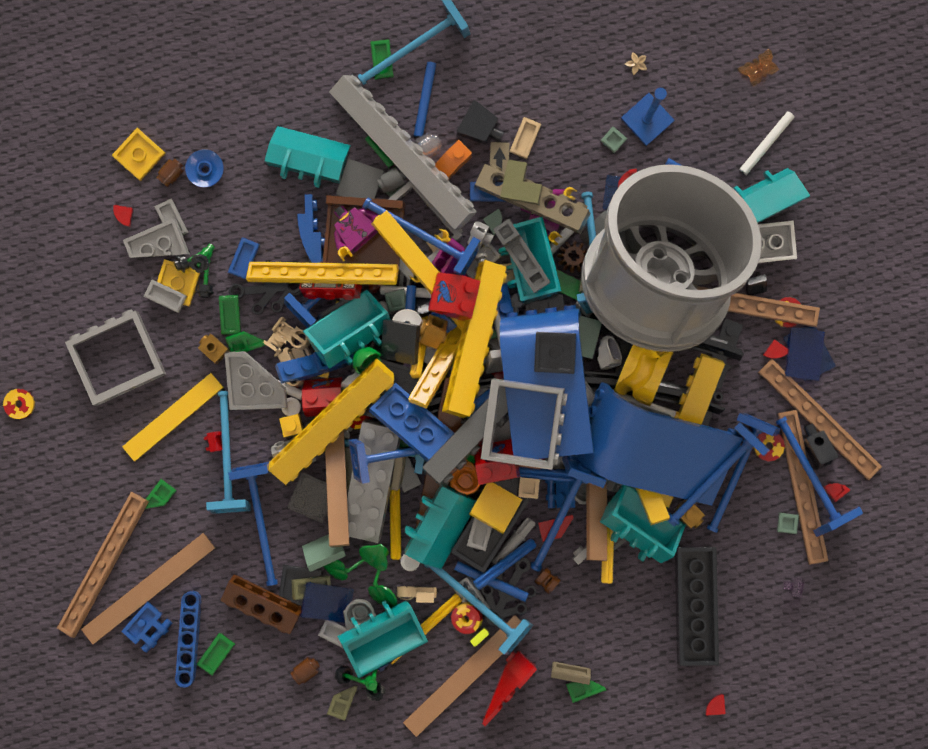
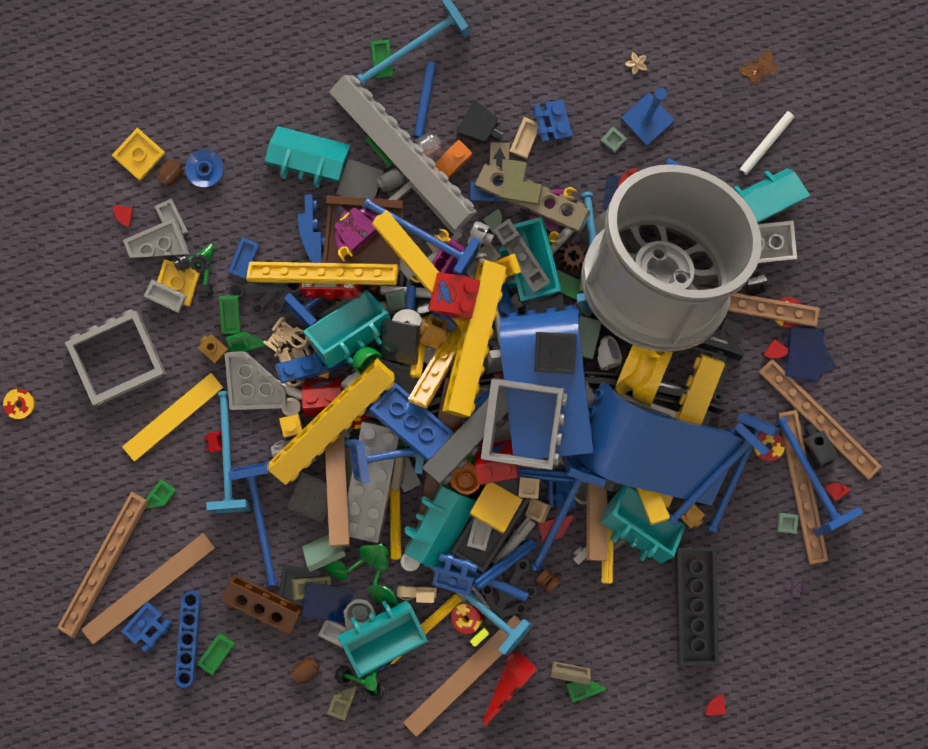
none -> blue plate [432,553,478,596]
none -> yellow tile [493,254,521,278]
none -> tan plate [525,498,551,523]
none -> blue plate [533,99,572,143]

